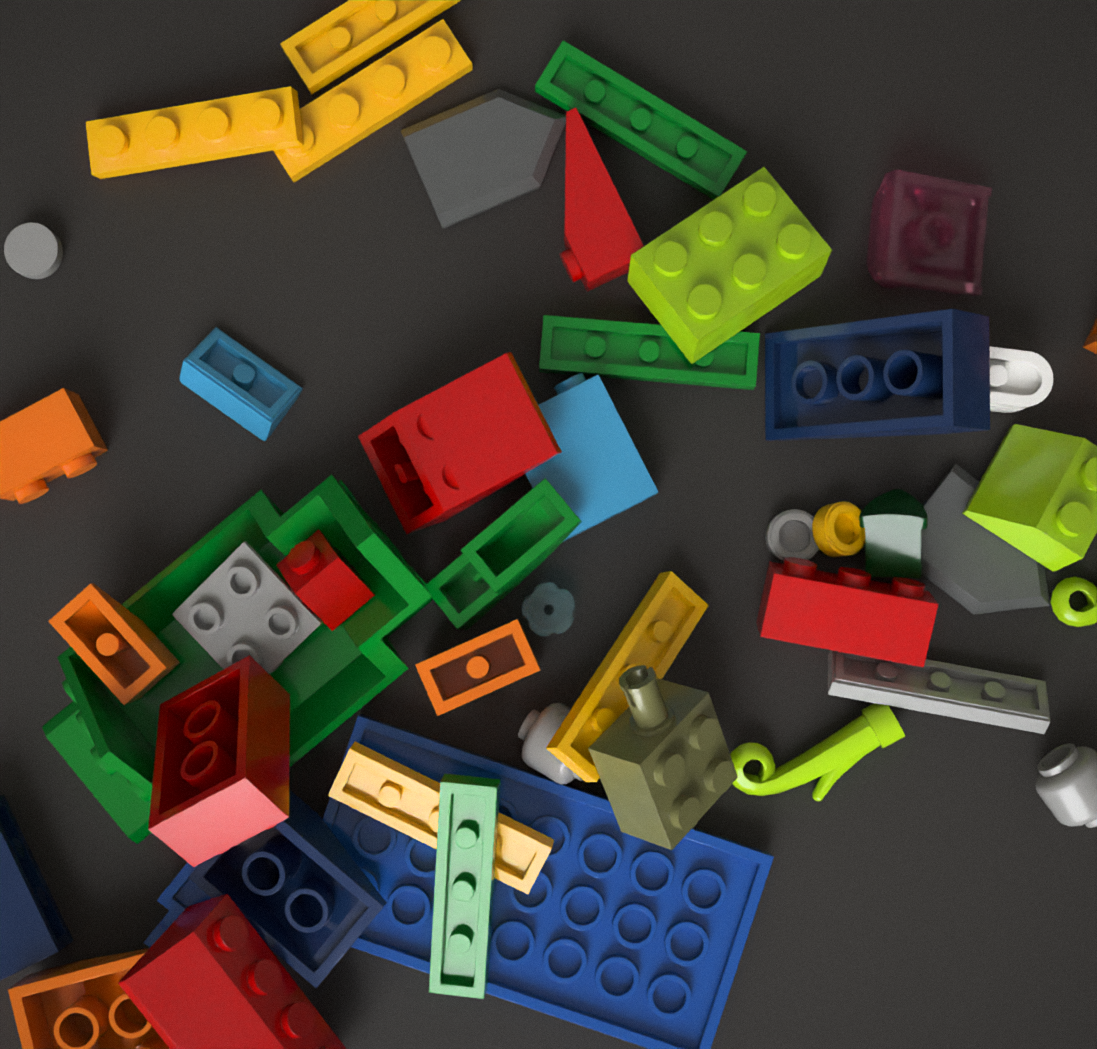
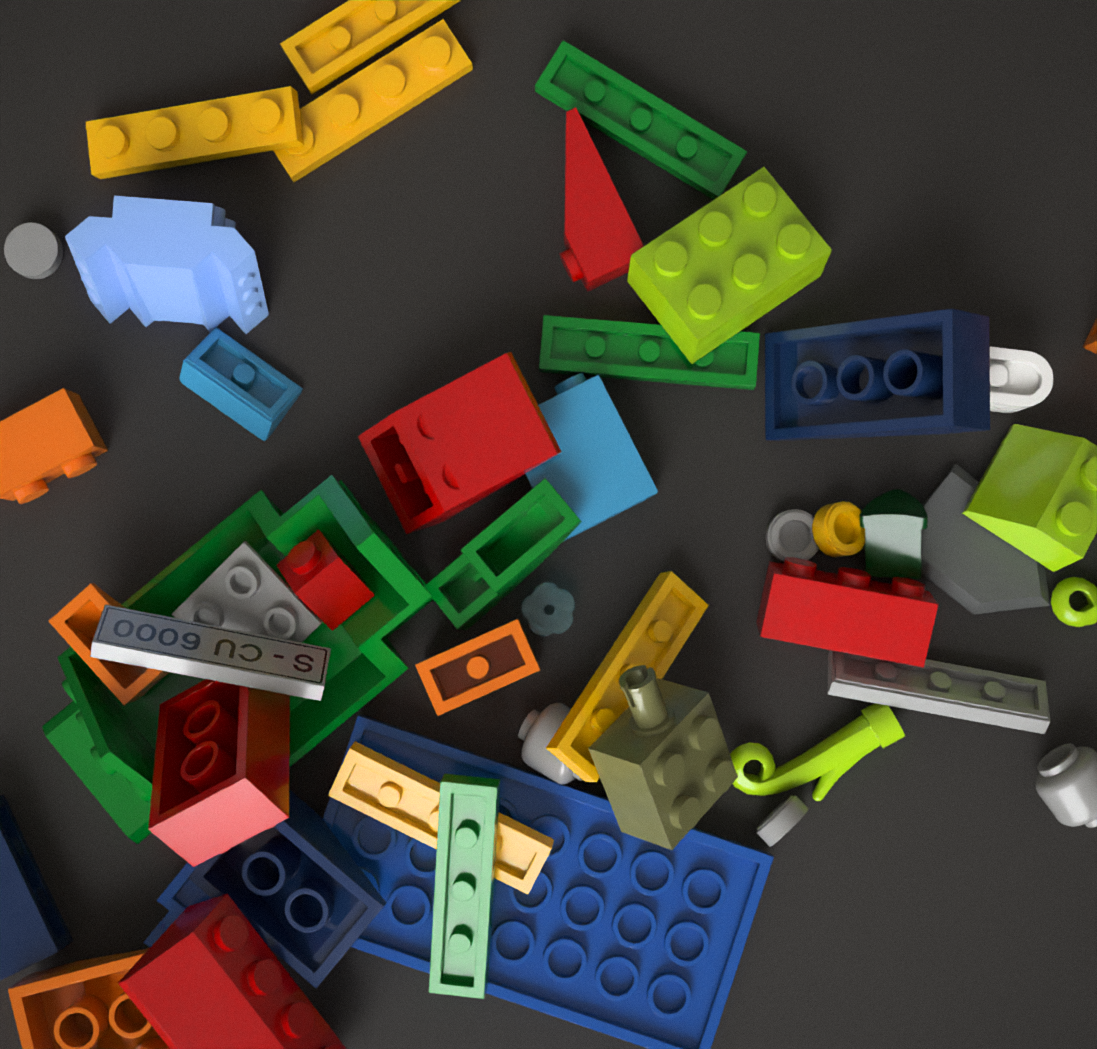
dark grey tile [400,89,566,229] -> none
clear pink slope [867,170,992,296] -> none
none -> light blue slope [65,196,269,334]
none -> light grey tile [90,605,331,701]
none -> light grey tile [756,795,809,847]

